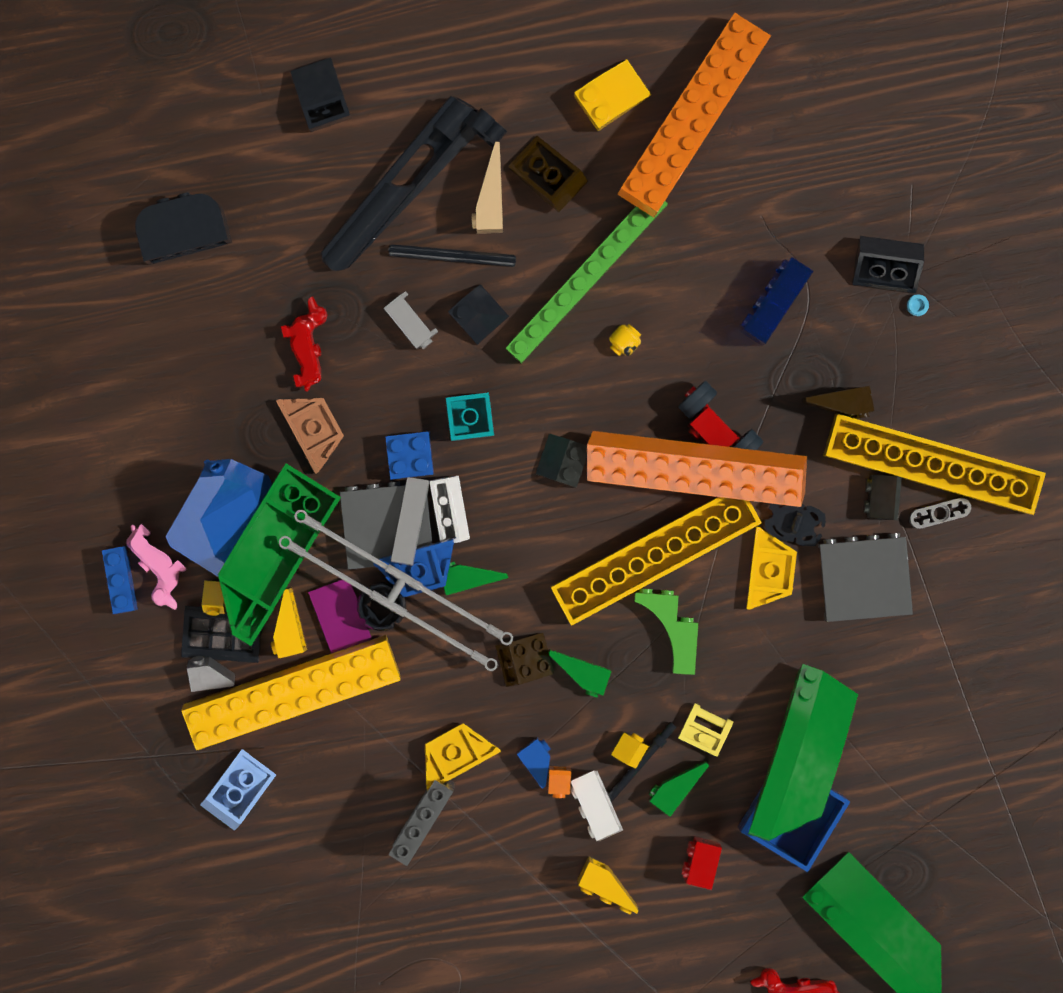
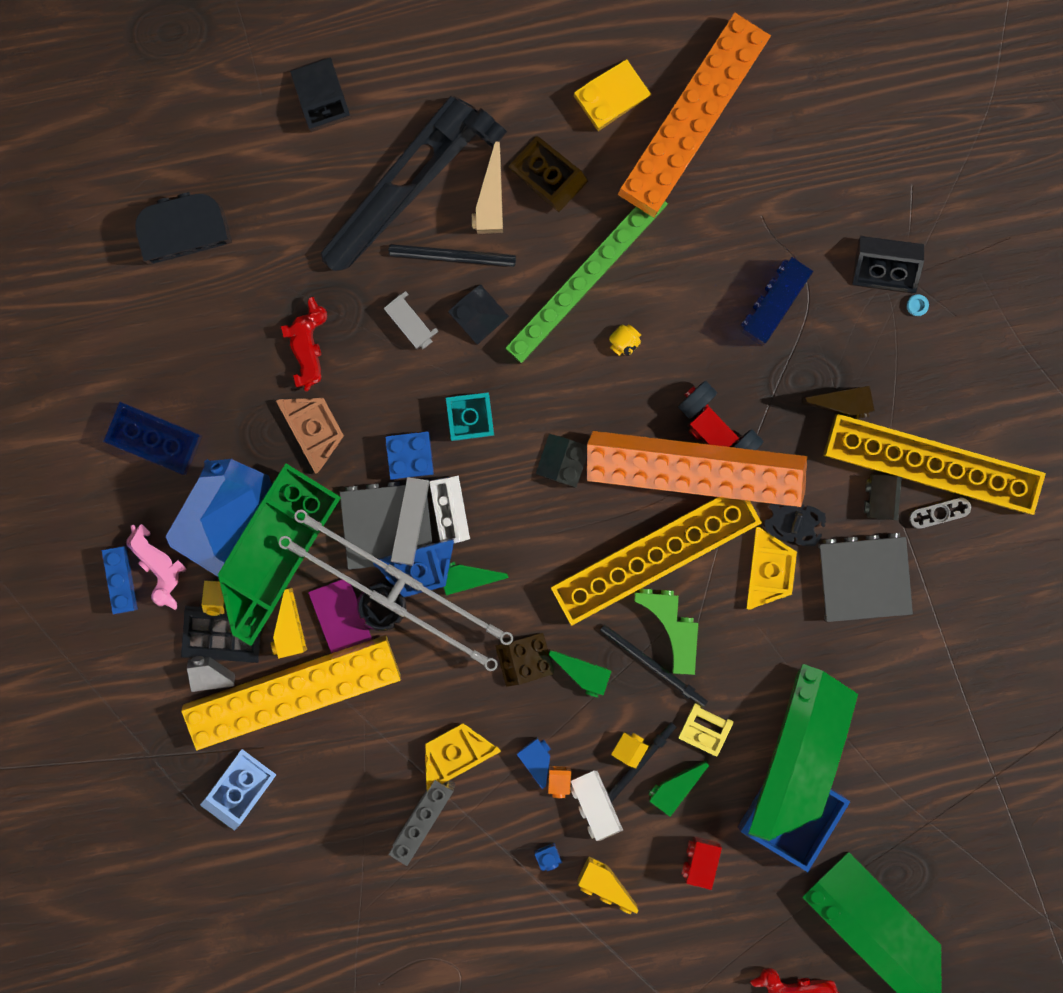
none -> clear blue brick [103,402,203,475]
none -> blue brick [535,843,563,871]
none -> black bar [600,624,708,708]

